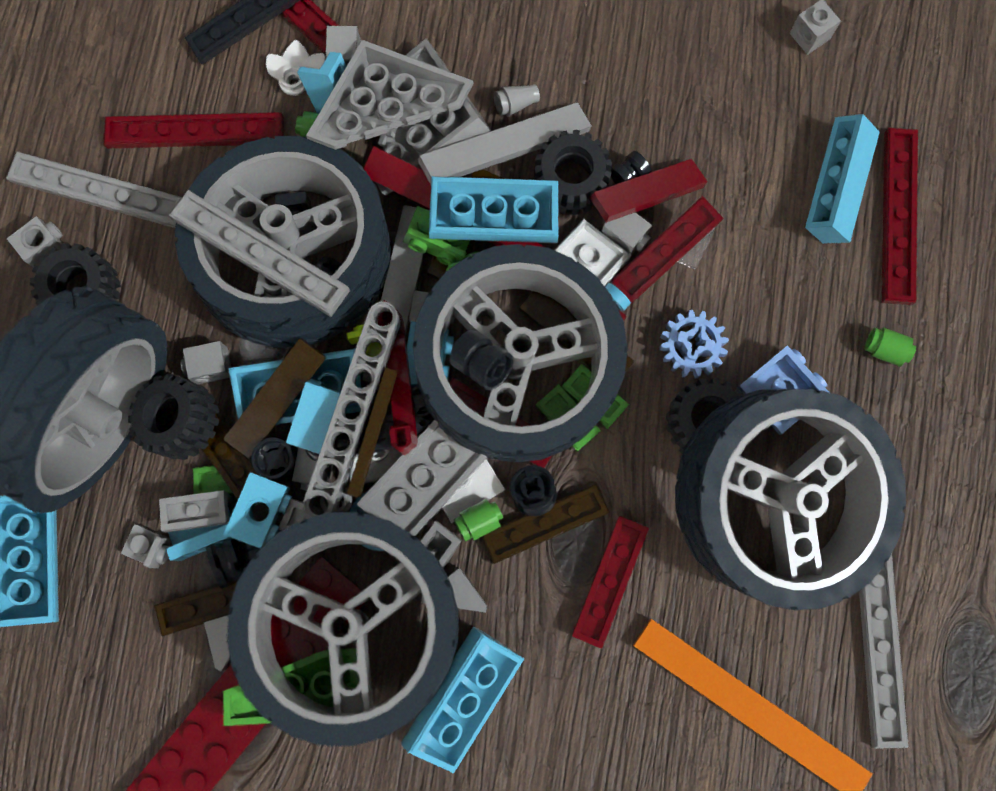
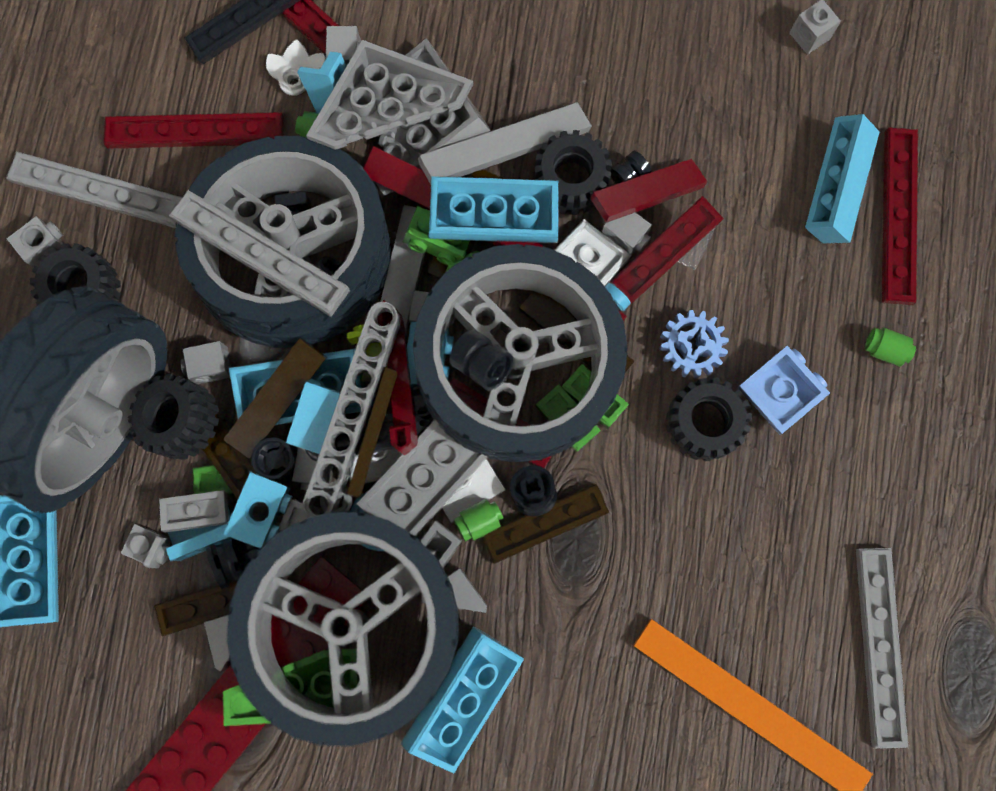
light grey cone [494,84,540,116] -> none
dark red plate [571,516,649,649] -> none
wheel [675,389,906,610] -> none

